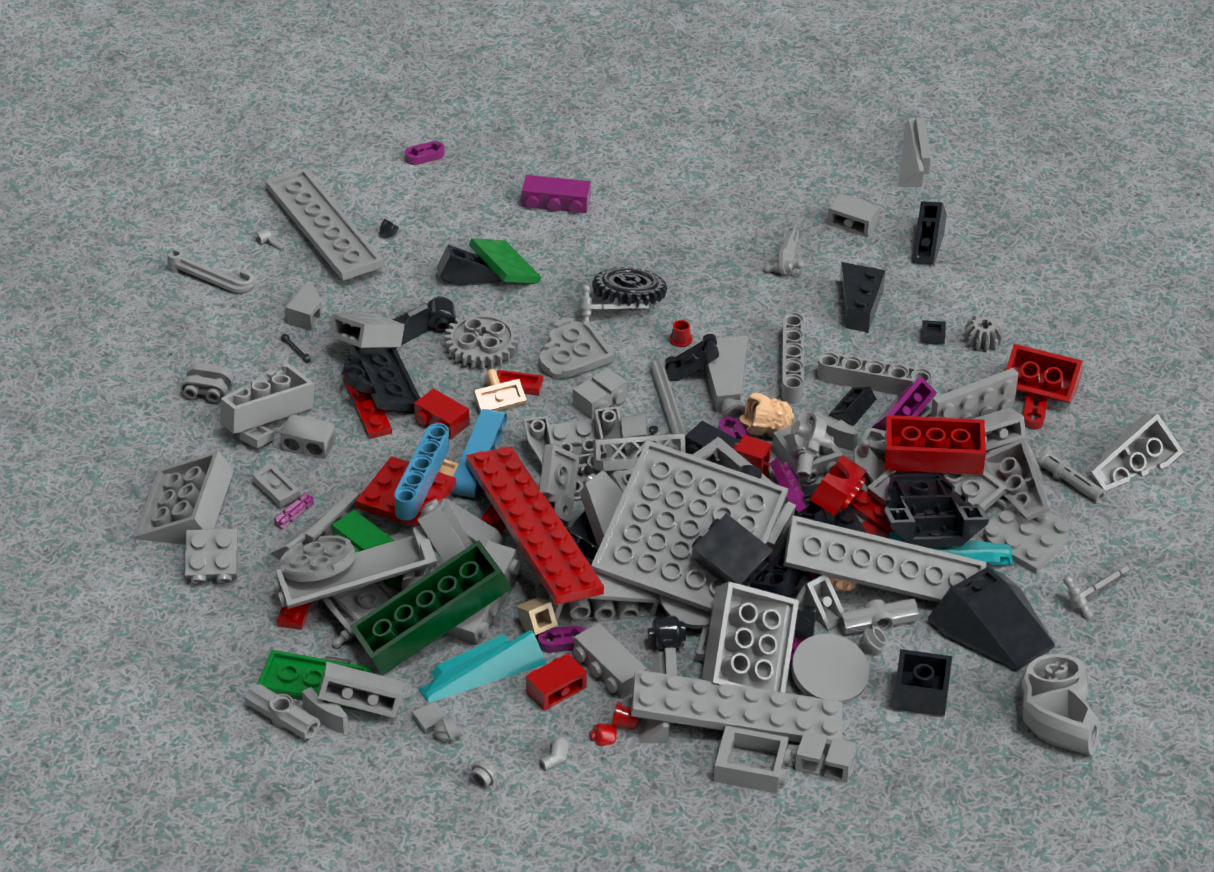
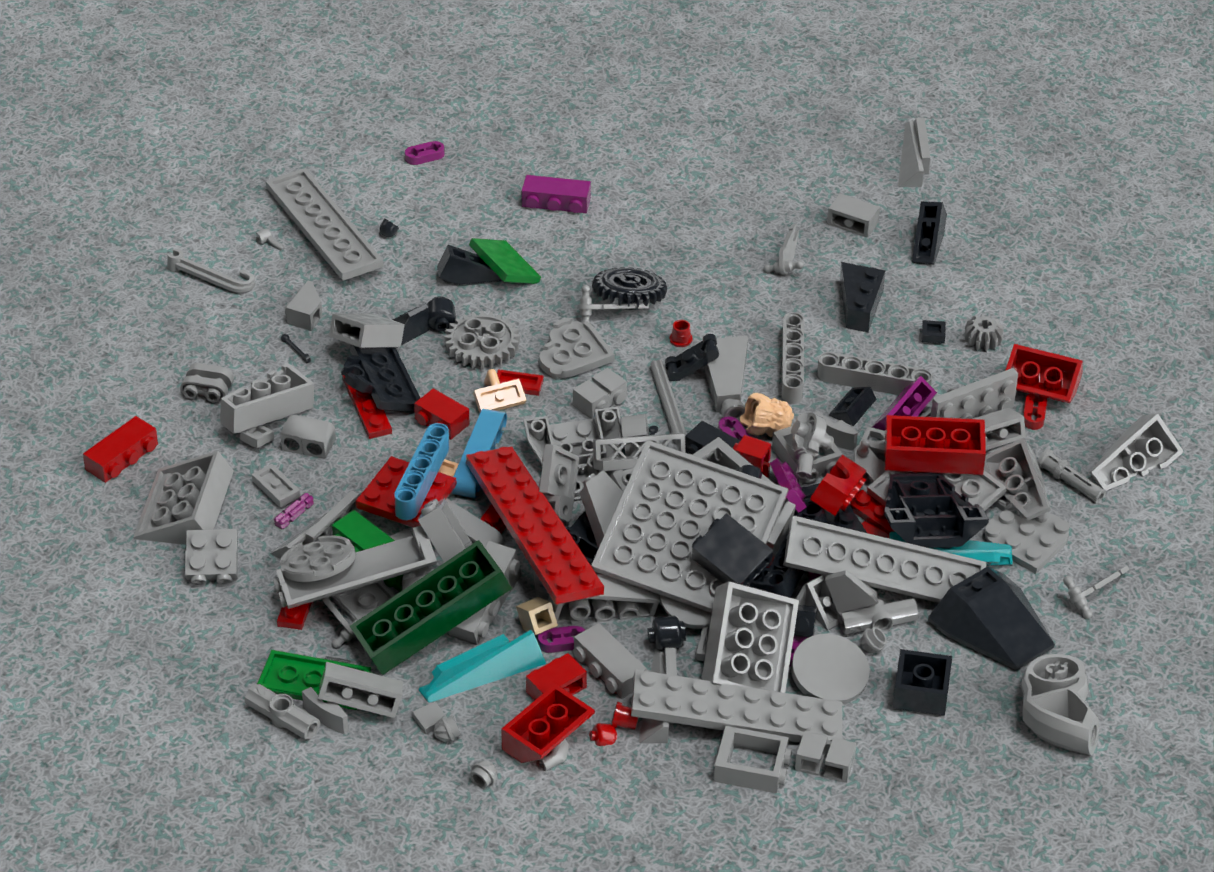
none -> red brick [83,416,158,483]
none -> red slope [501,684,595,763]
none -> light grey slope [825,570,879,613]

